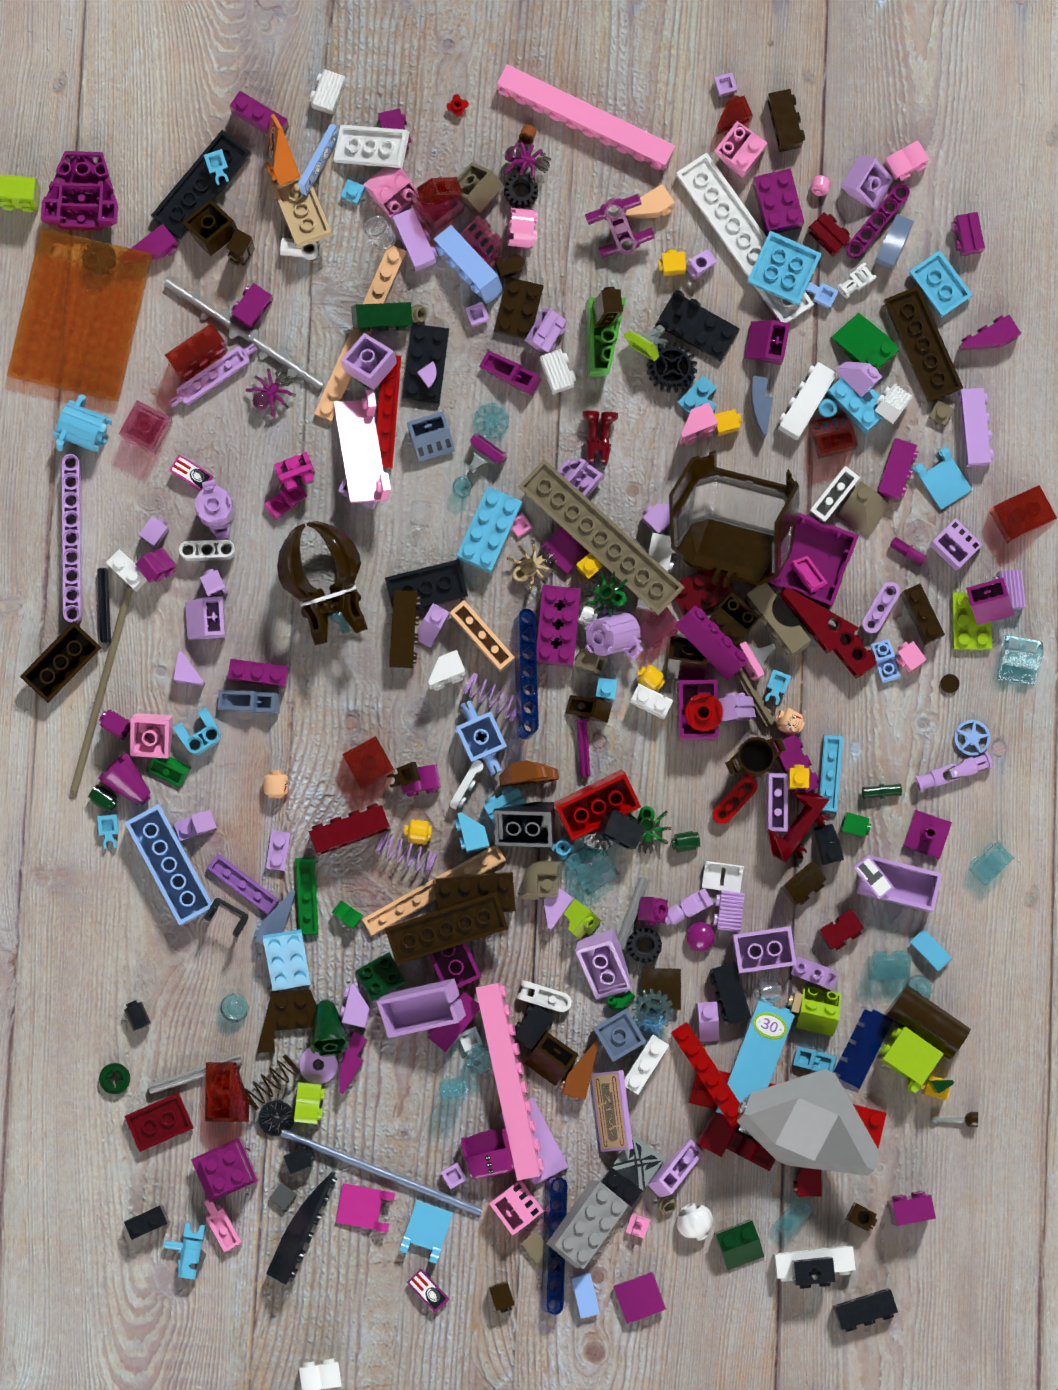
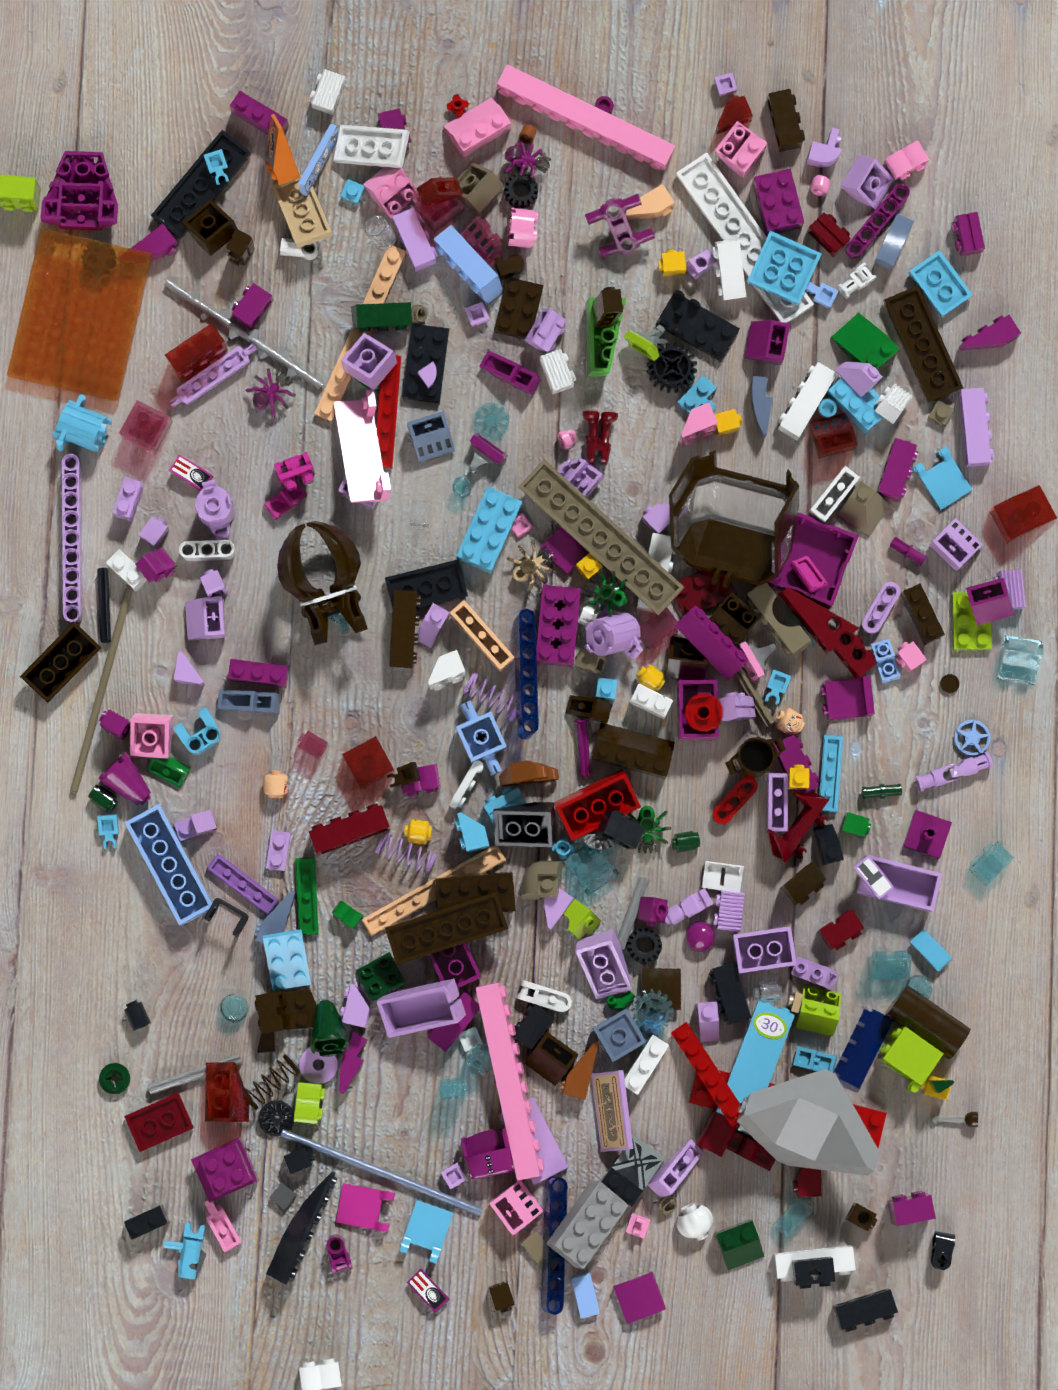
none -> lavender brick [112,477,144,522]
none -> dark brown brick [255,991,290,1034]
none -> clear pink brick [297,731,328,761]
none -> magenta piece [326,1234,353,1274]
none -> bright pink slope [443,98,511,158]
none -> bright pink tile [557,430,577,450]
none -> dark brown slope [591,722,675,779]
none -> magenta tile [595,96,614,114]
none -> white brick [712,239,746,300]
none -> lavender brick [806,128,842,168]
none -> magenta panel [820,676,875,720]
none -> black piece [931,1231,955,1270]

